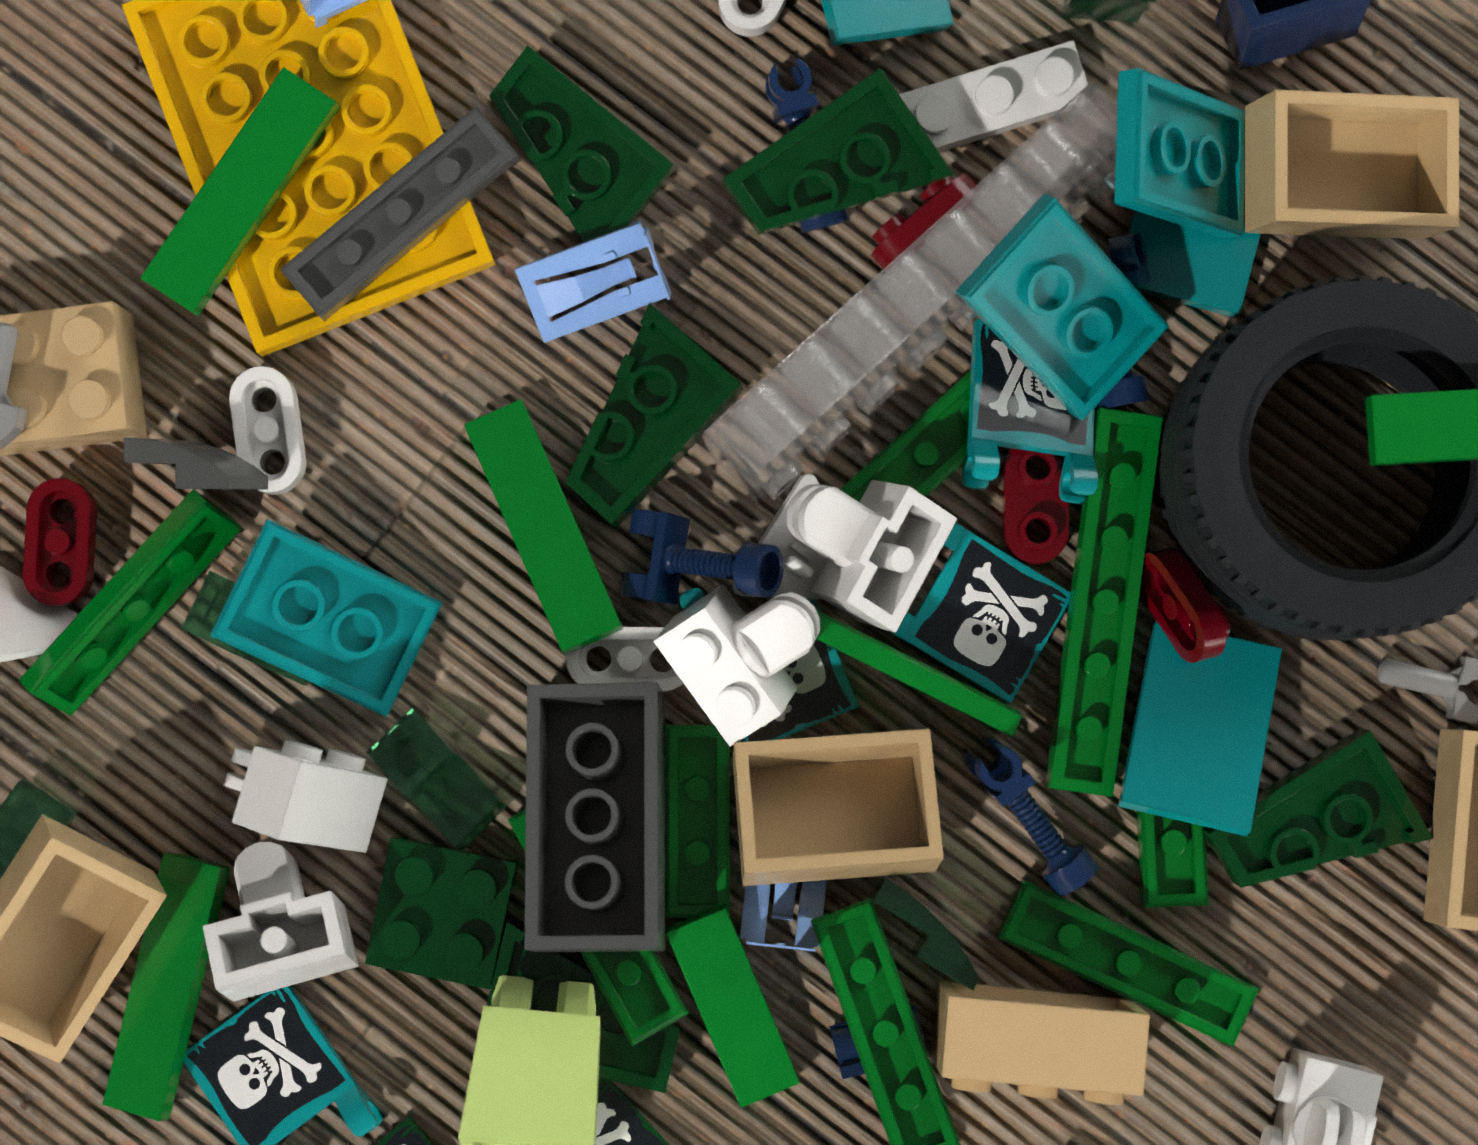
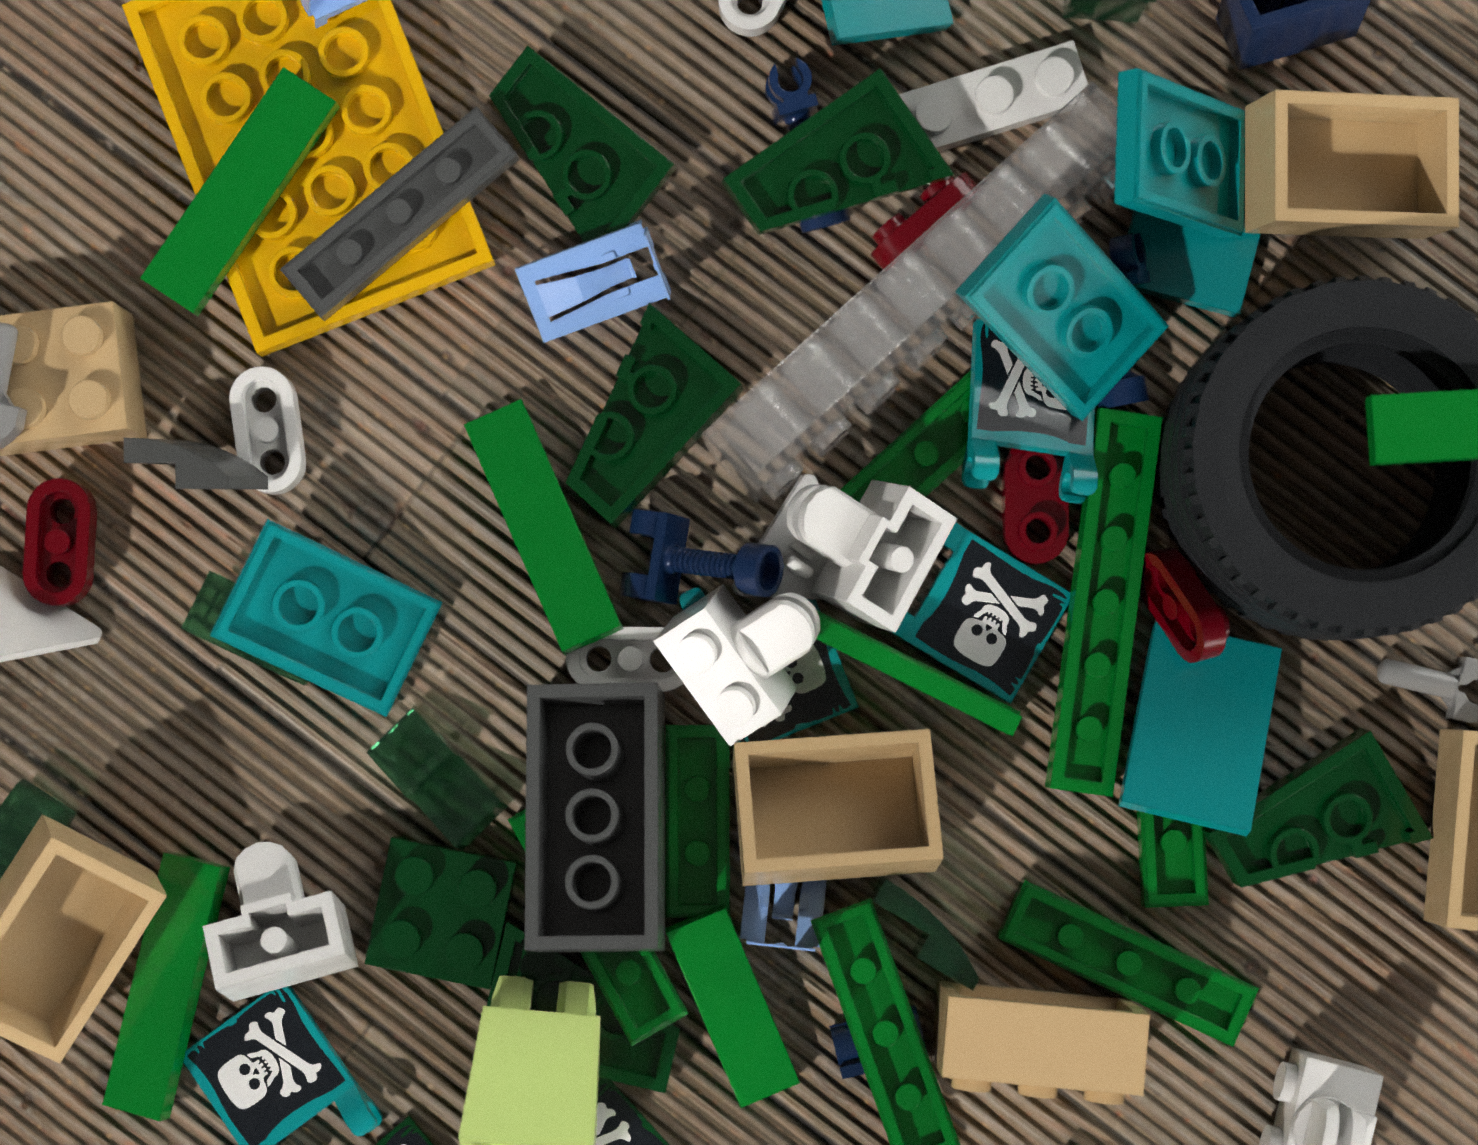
green tile [19,489,242,716] -> none
white brick [224,740,388,853] -> none
dark blue bar [963,735,1099,896] -> none

